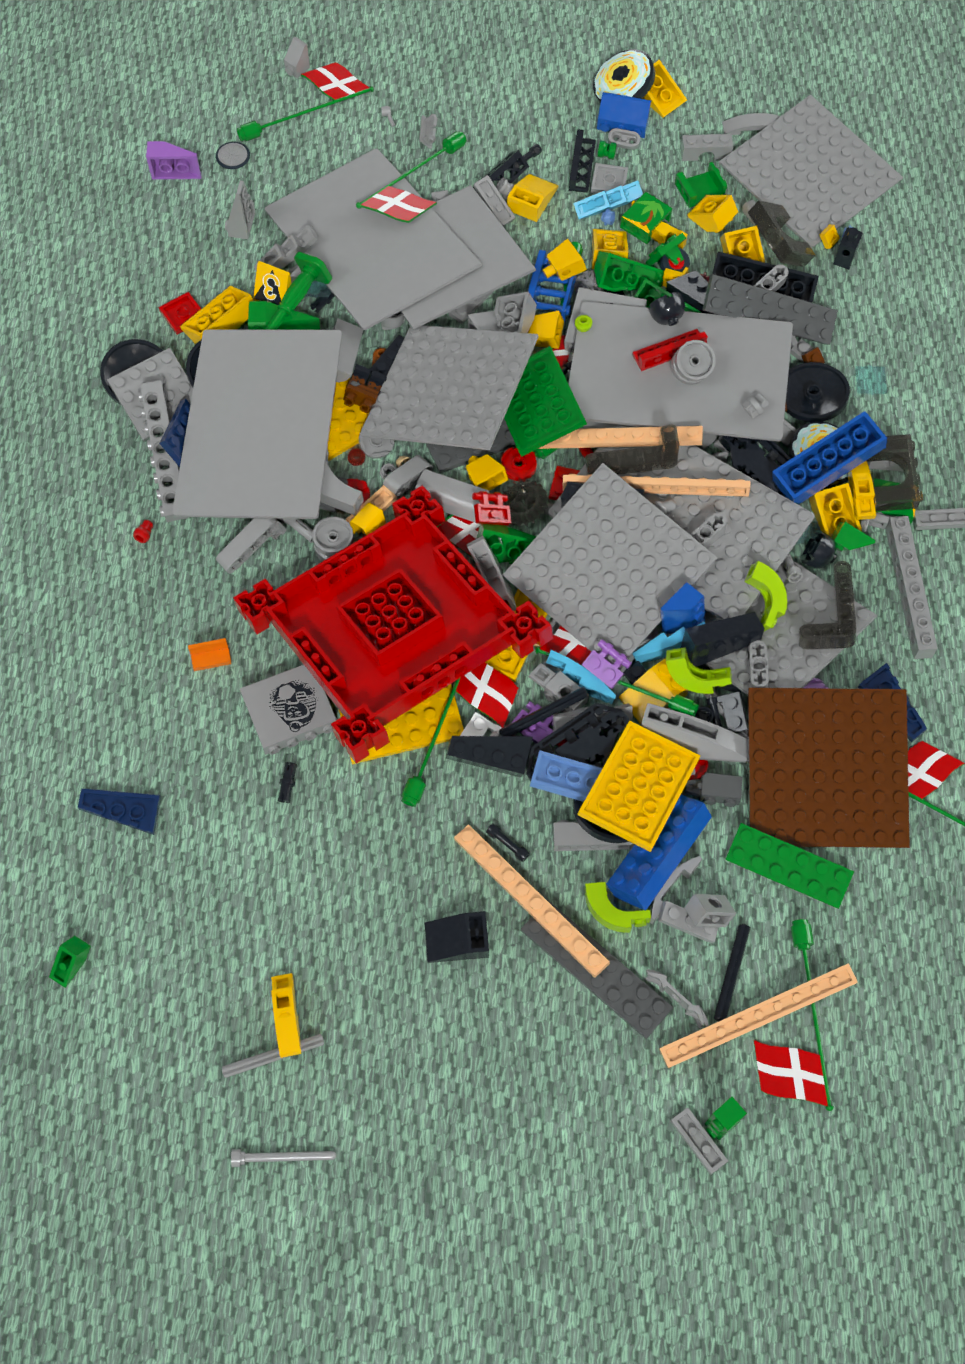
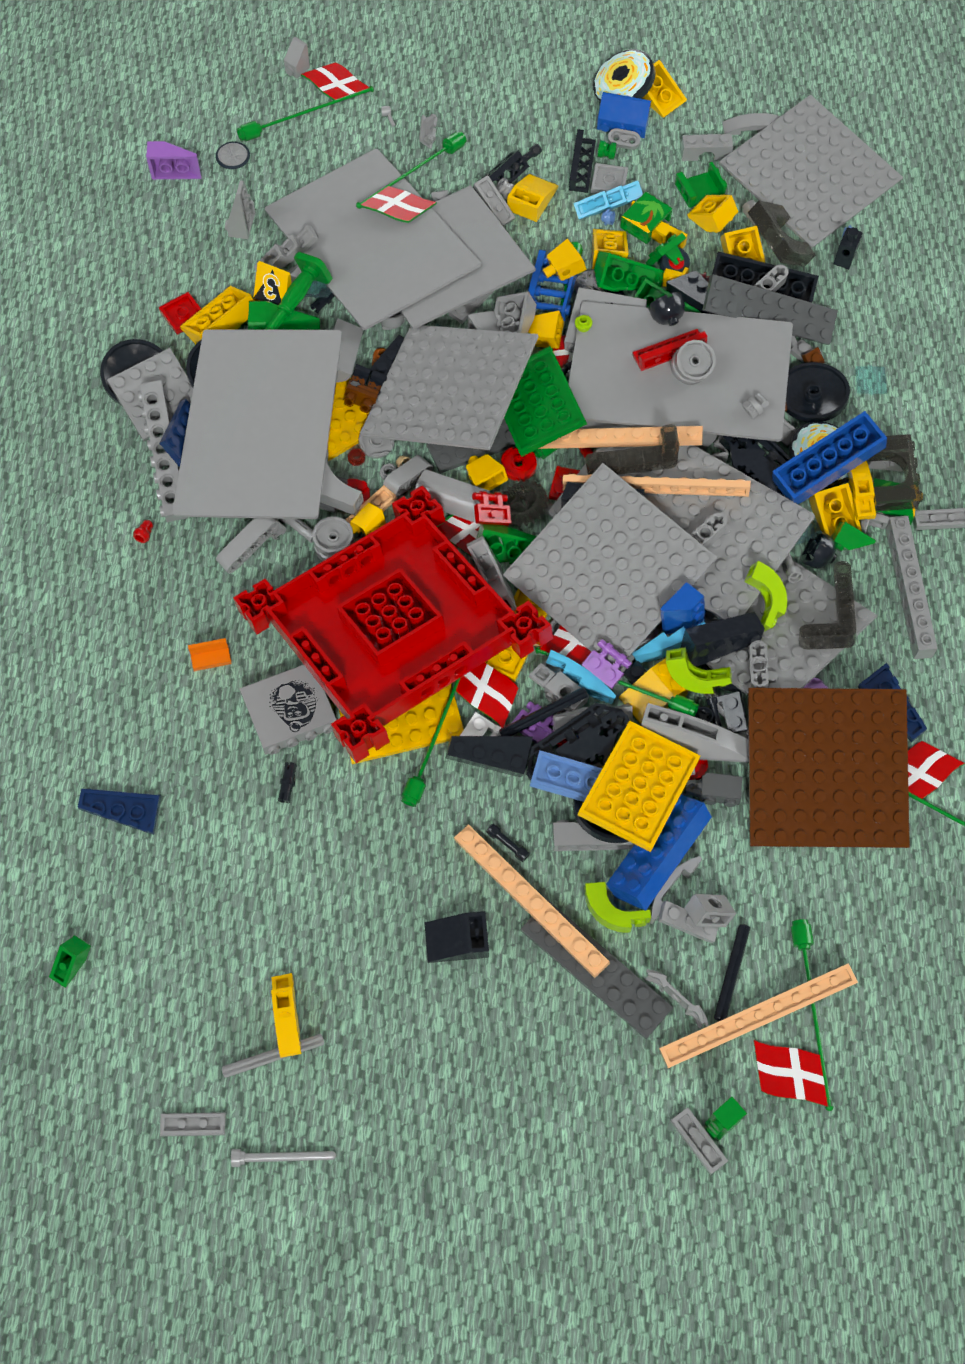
light grey piece [653,500,676,514] -> none
green plate [725,823,854,909] -> none
yellow plate [819,224,840,249] -> none
none -> light grey tile [160,1112,226,1137]

